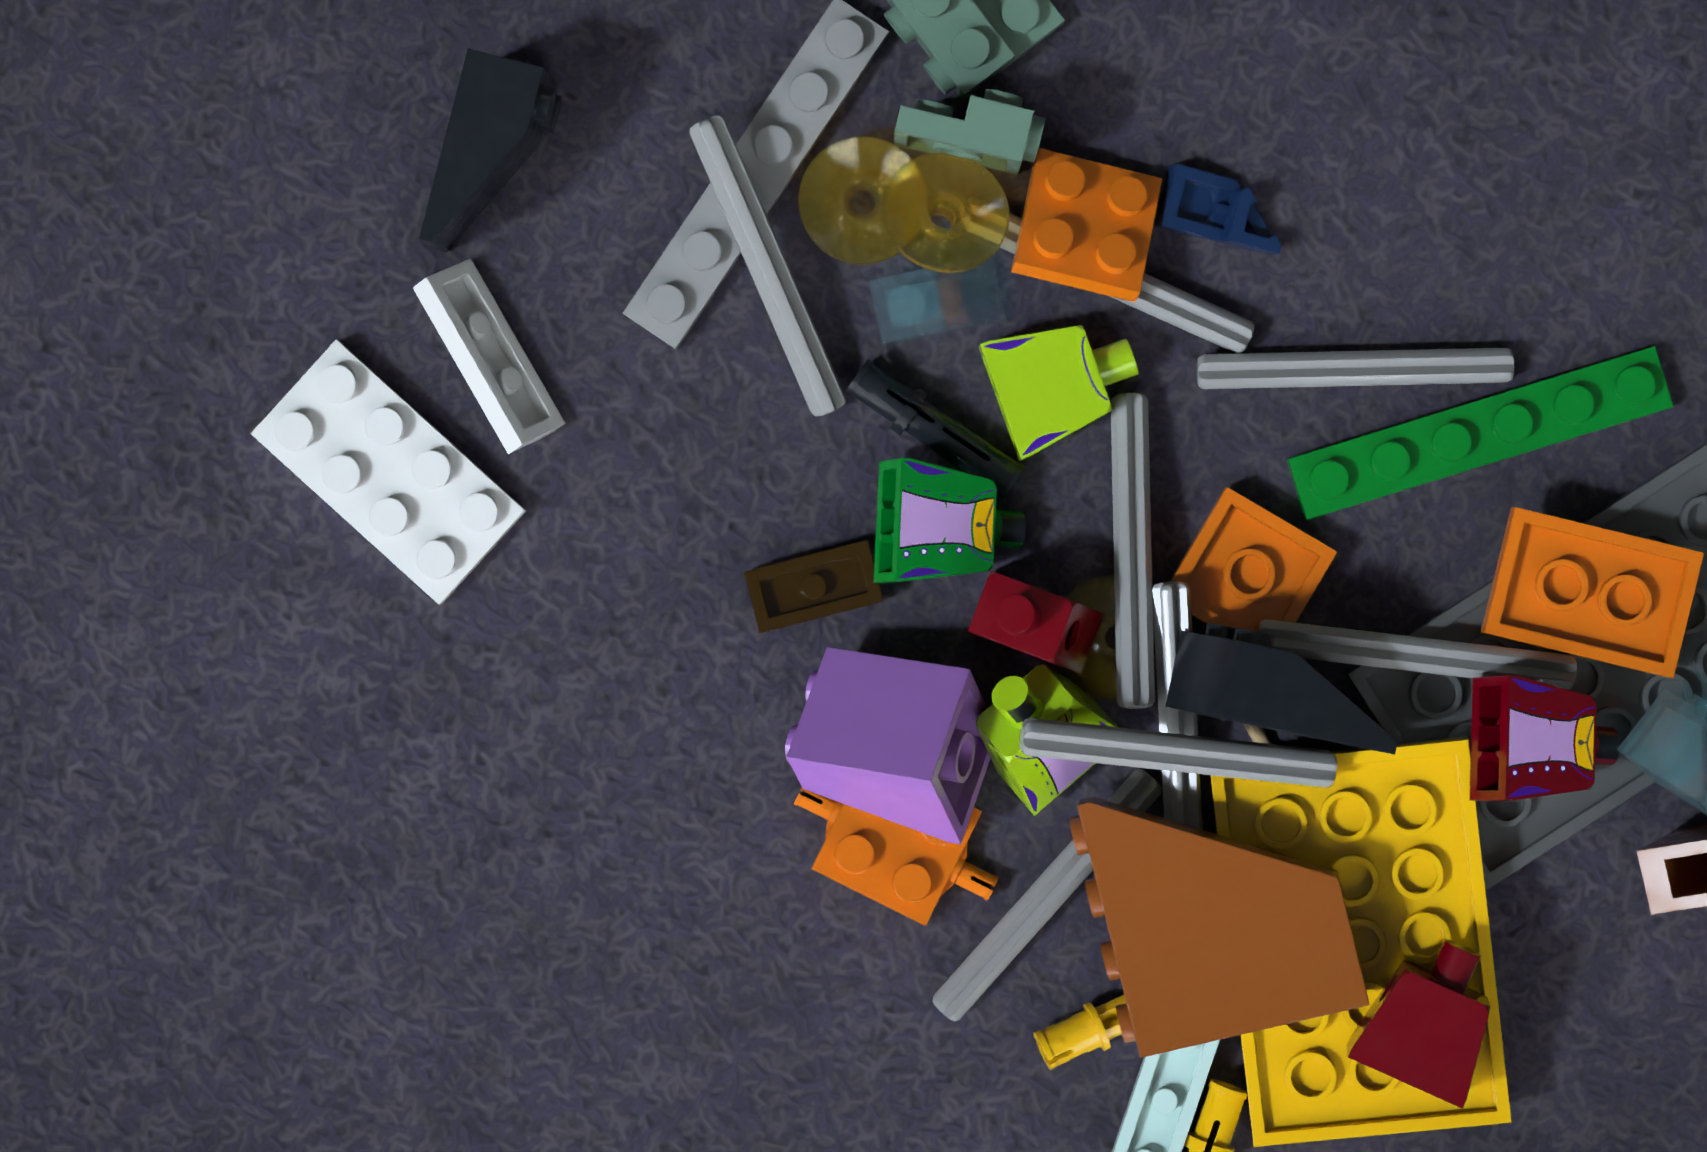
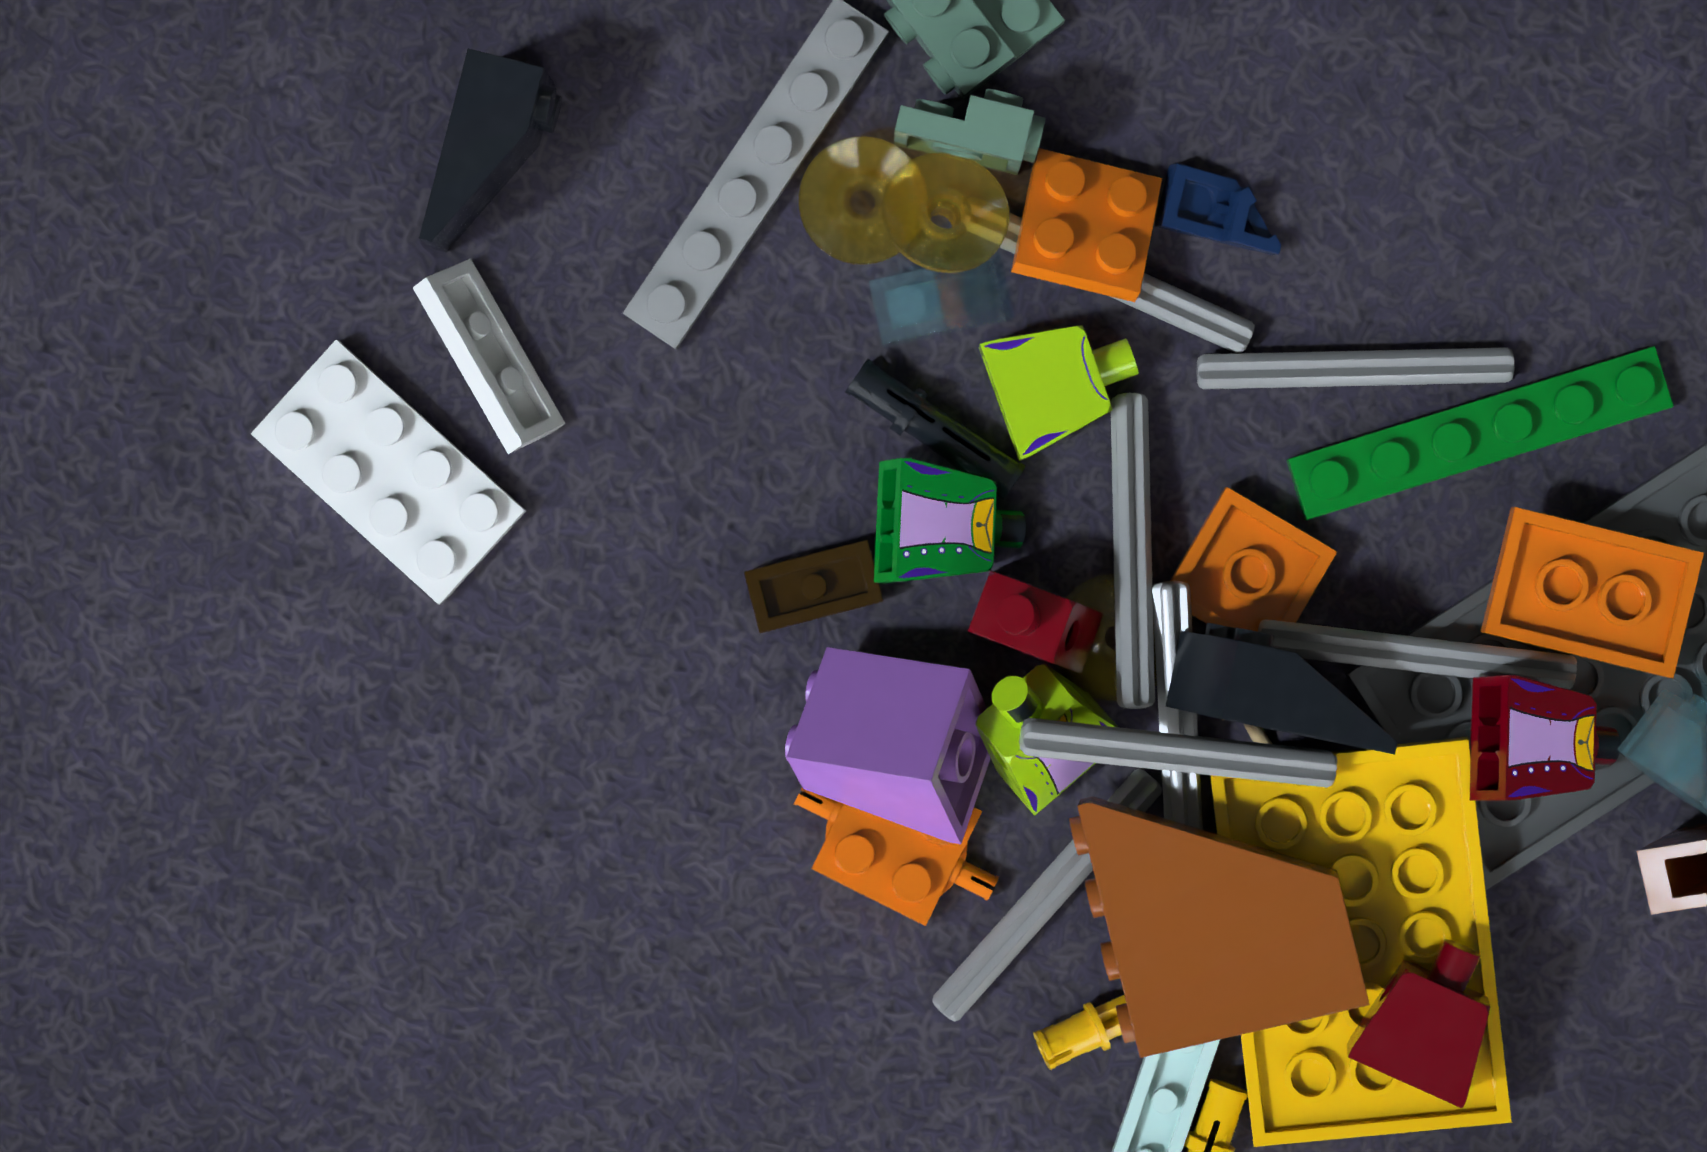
light grey axle [689,115,846,417] -> none

